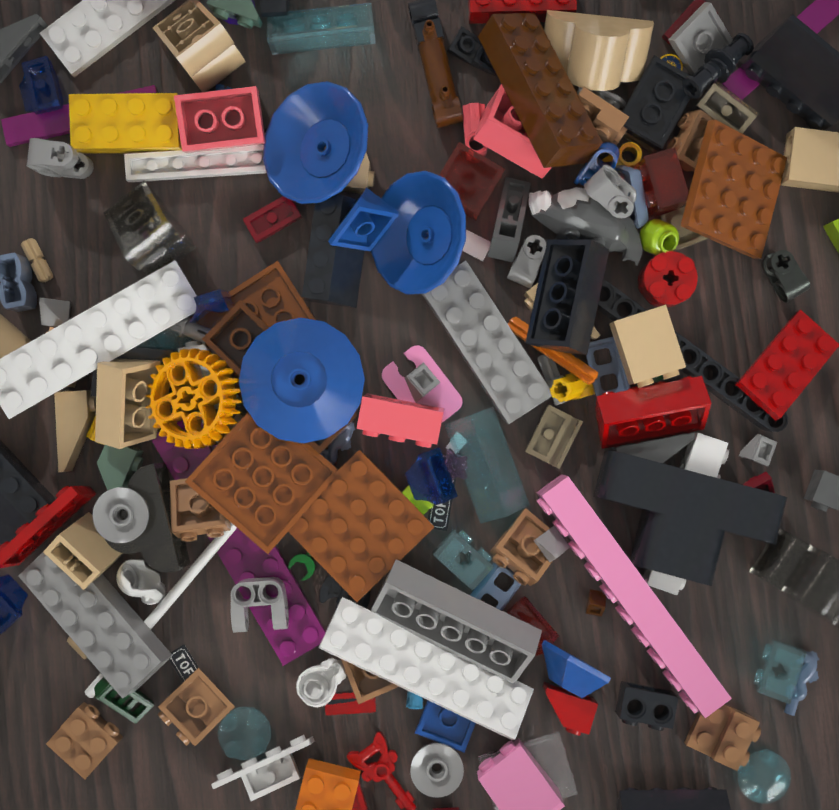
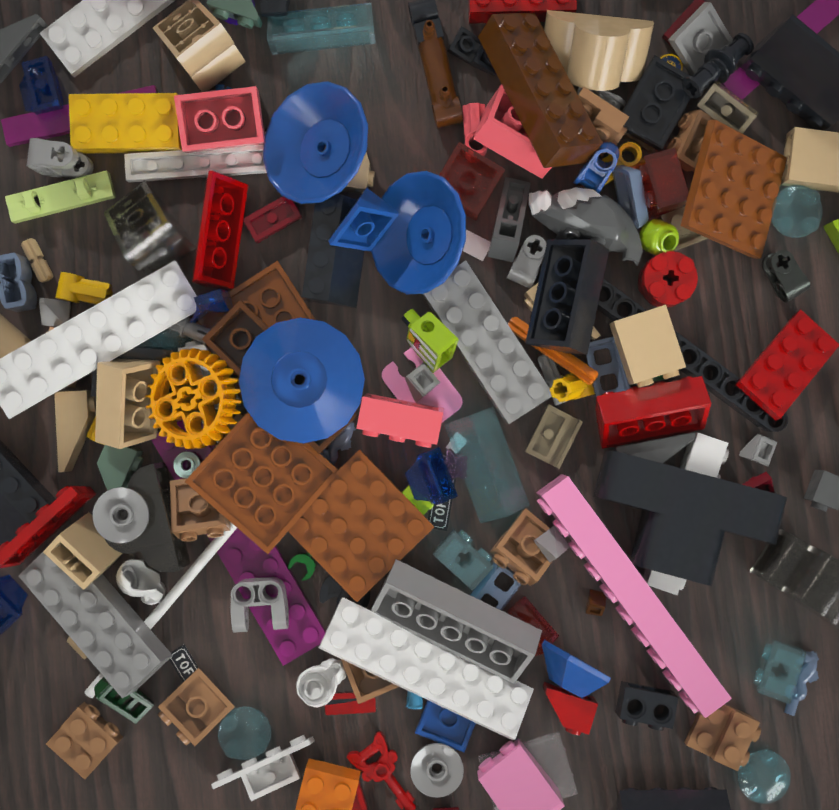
light grey piece [584,165,637,219] -> none
none -> yellowish green hinge [5,170,116,224]
none -> yellow piece [55,272,113,305]
none -> light aqua plate [174,452,201,478]
none -> red slope [192,171,248,289]
none -> lime torso [401,309,459,373]
none -> clear light blue dish [772,185,823,238]

